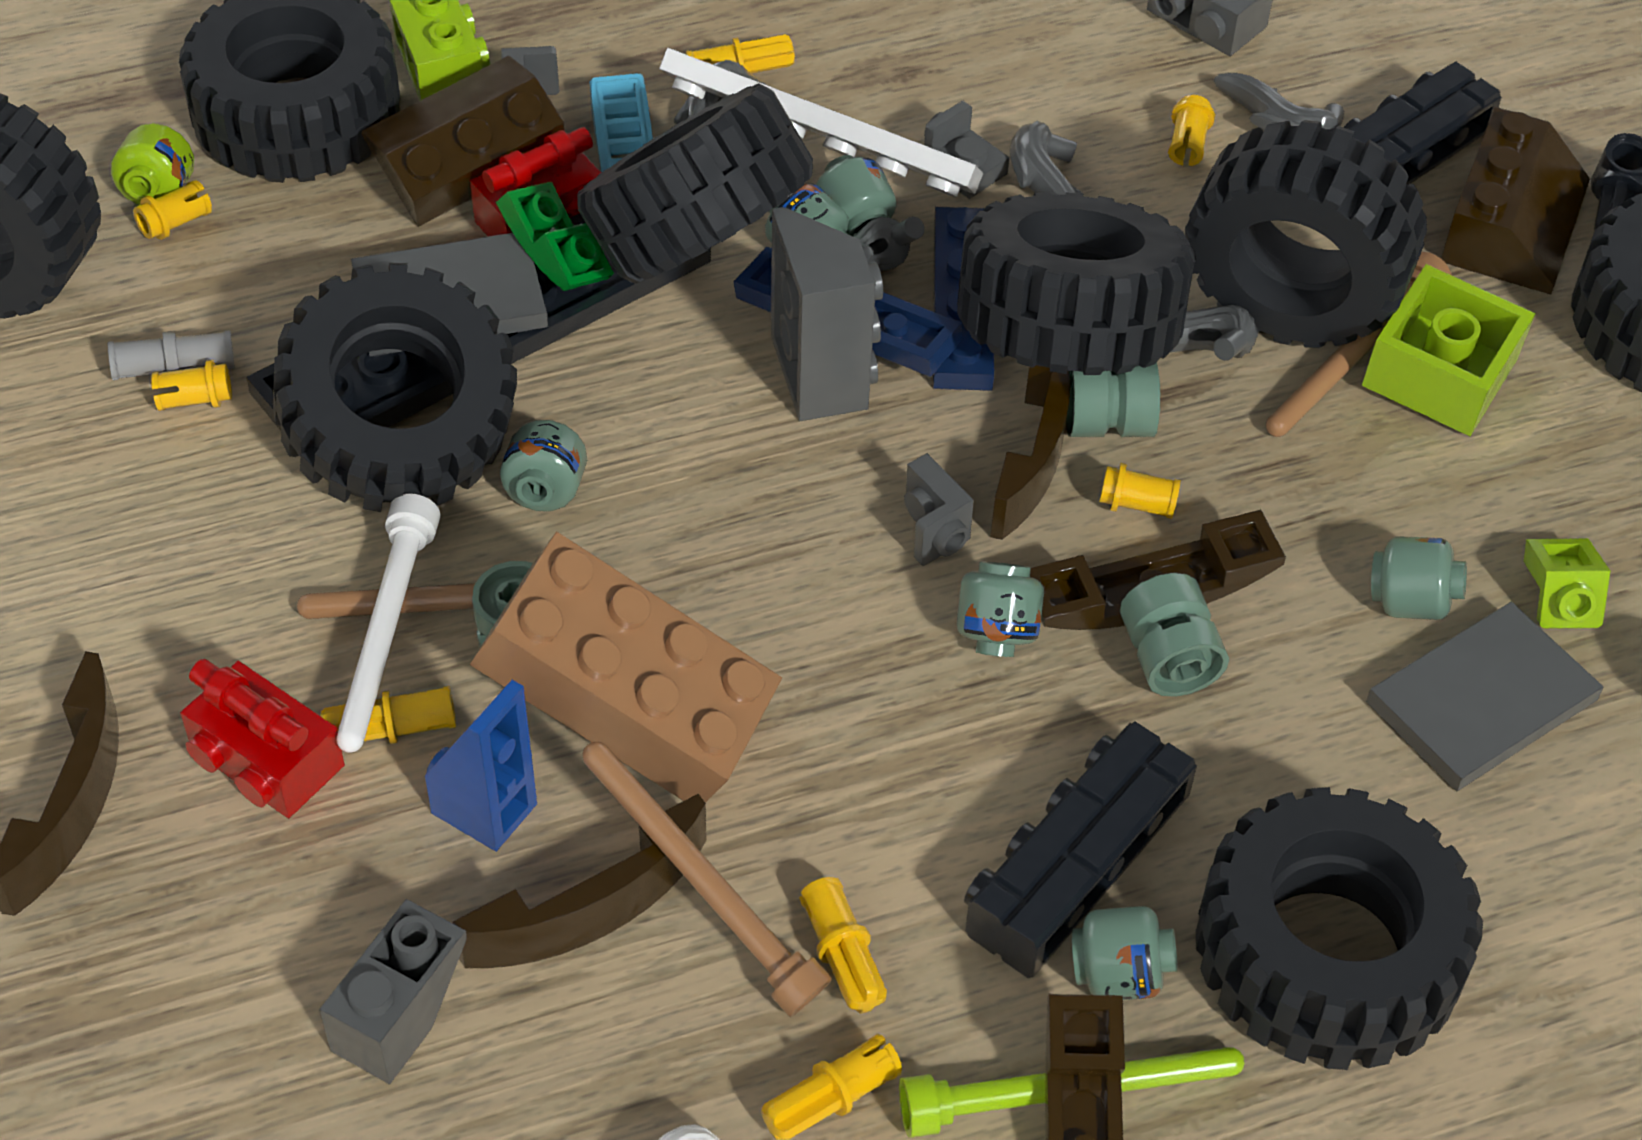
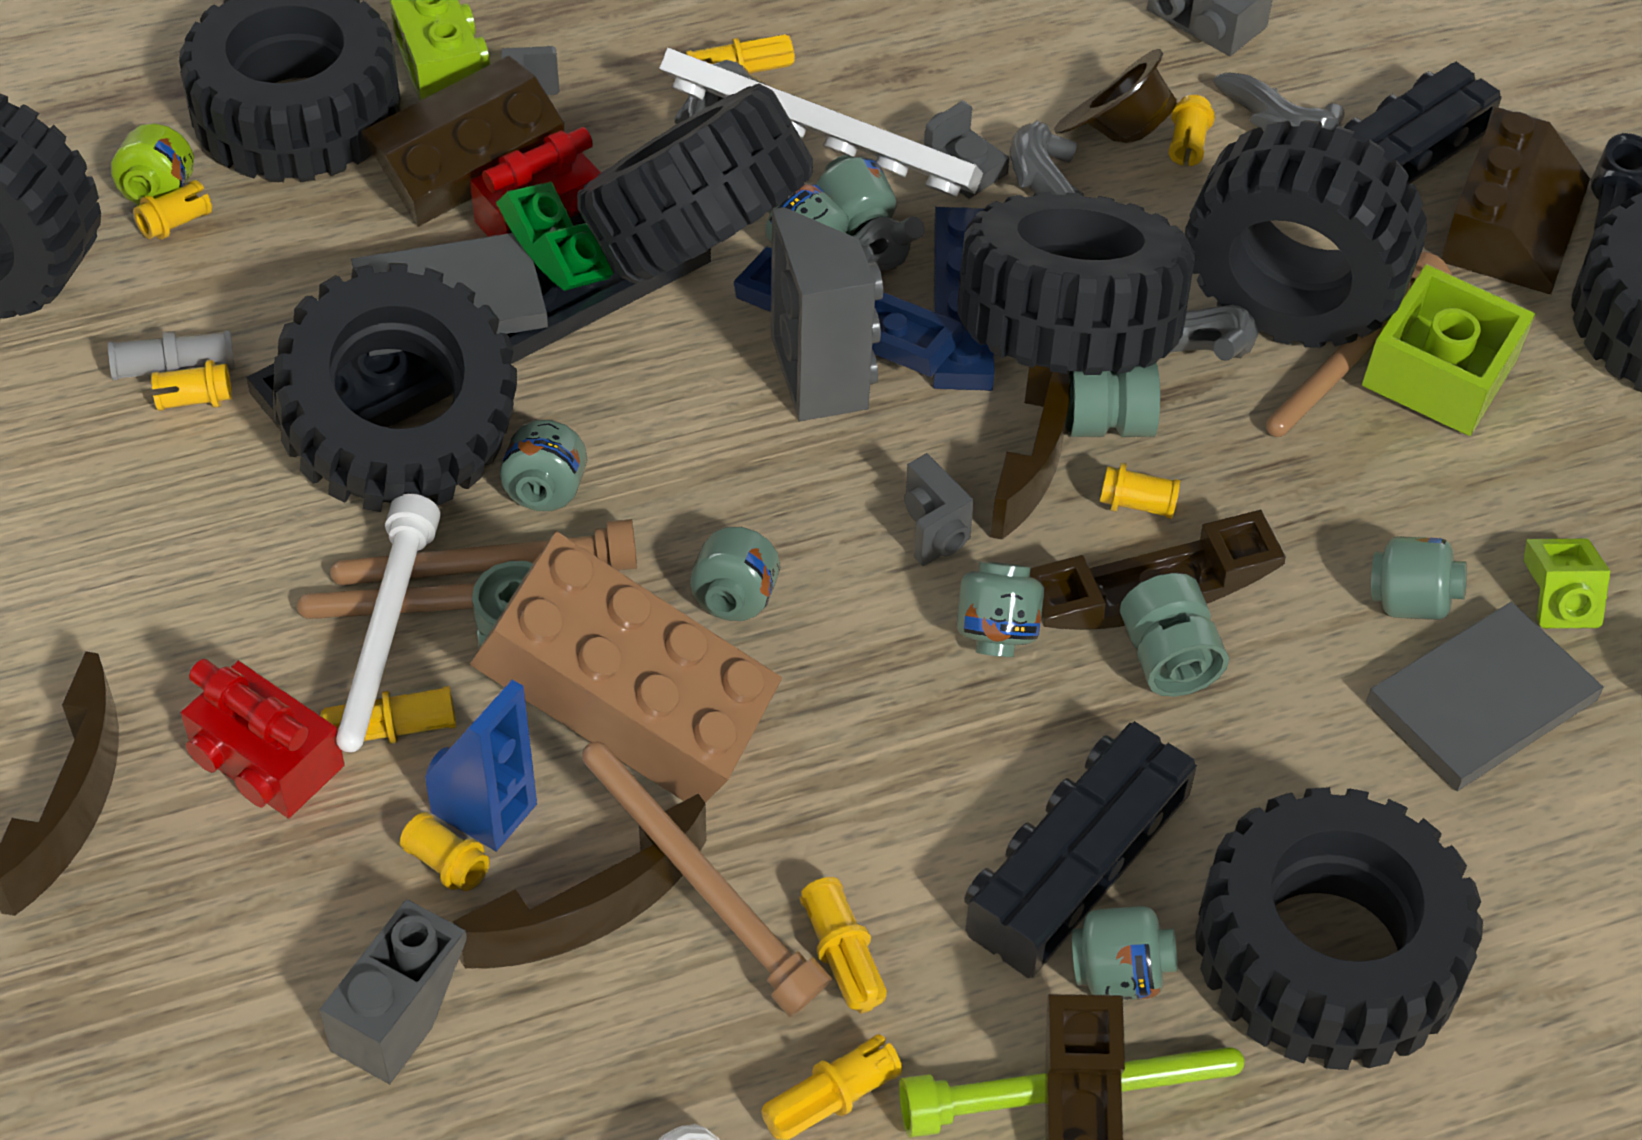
medium azure slope [589,74,653,173] -> none
none -> medium nougat piece [330,519,637,585]
none -> yellow pin [400,812,490,891]
none -> sand green head [690,527,781,621]
none -> dark brown piece [1054,49,1177,143]

